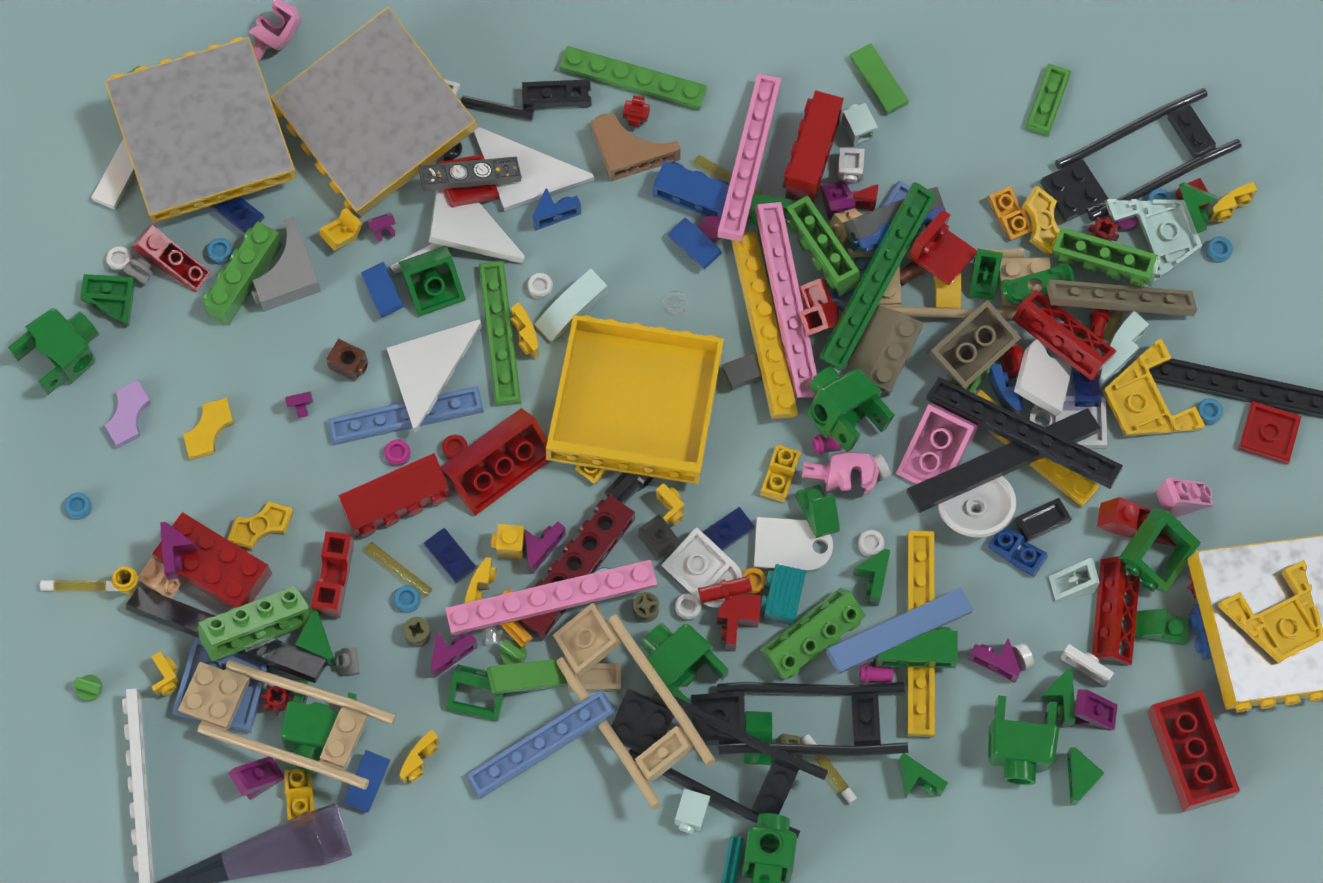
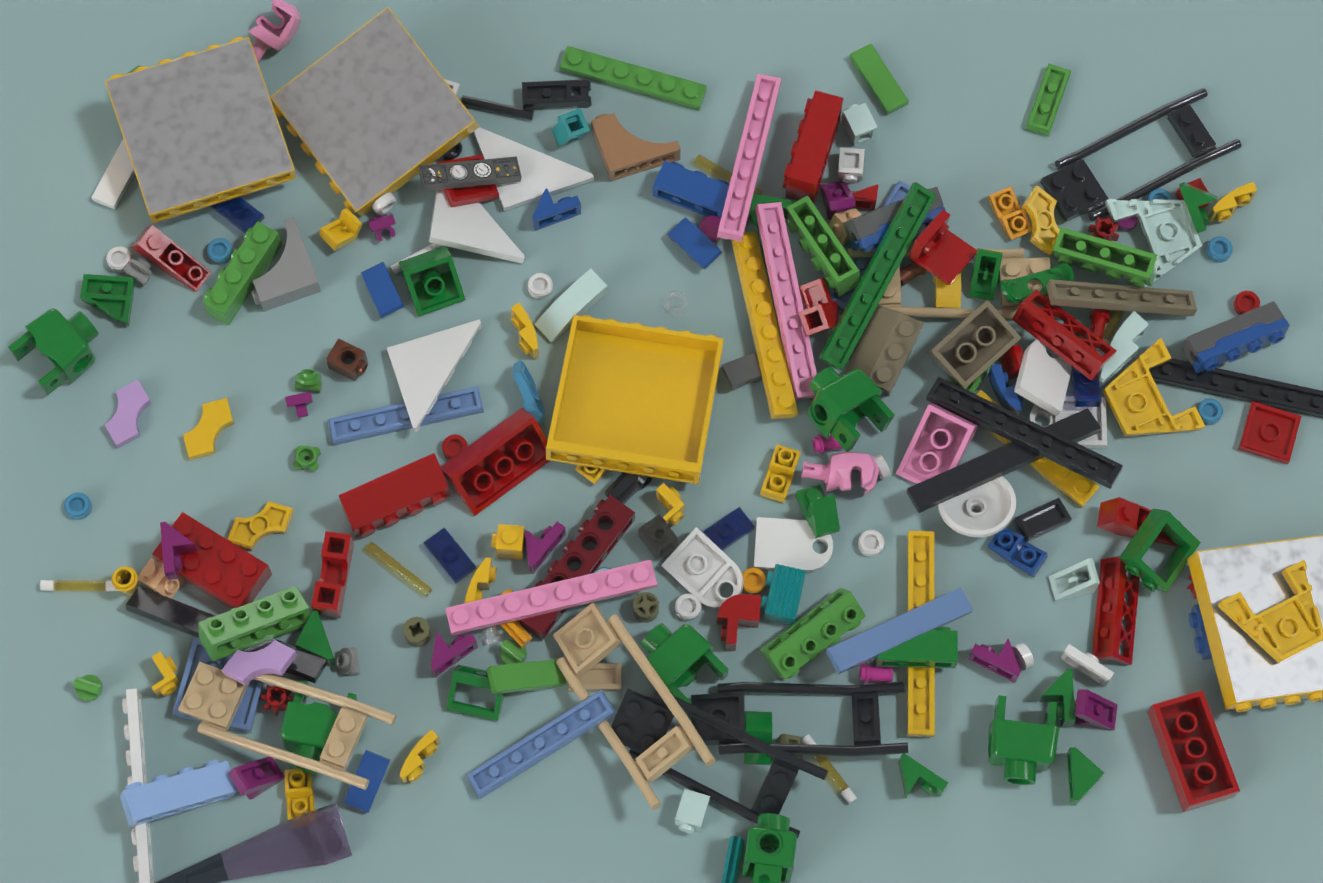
dark pink tile [384,439,411,467] -> none
dark azure tile [394,585,421,613] -> none
bright green tile [479,261,521,407] -> none
red gear [622,95,650,128] -> none
red pin [698,575,753,604] -> none
green slope [853,549,890,606] -> none
green slope [1134,608,1189,645] -> none
bright pink slope [1156,478,1214,517] -> none
none -> light blue brick [120,760,237,828]
none -> lavender tile [222,640,297,685]
none -> bright green plate [293,445,321,472]
none -> bright green plate [295,369,322,392]
none -> white tile [372,192,397,215]
none -> dark azure tile [513,360,546,426]
none -> teal brick [551,108,590,147]
none -> piece [1182,301,1290,373]
none -> red tile [1233,291,1260,315]

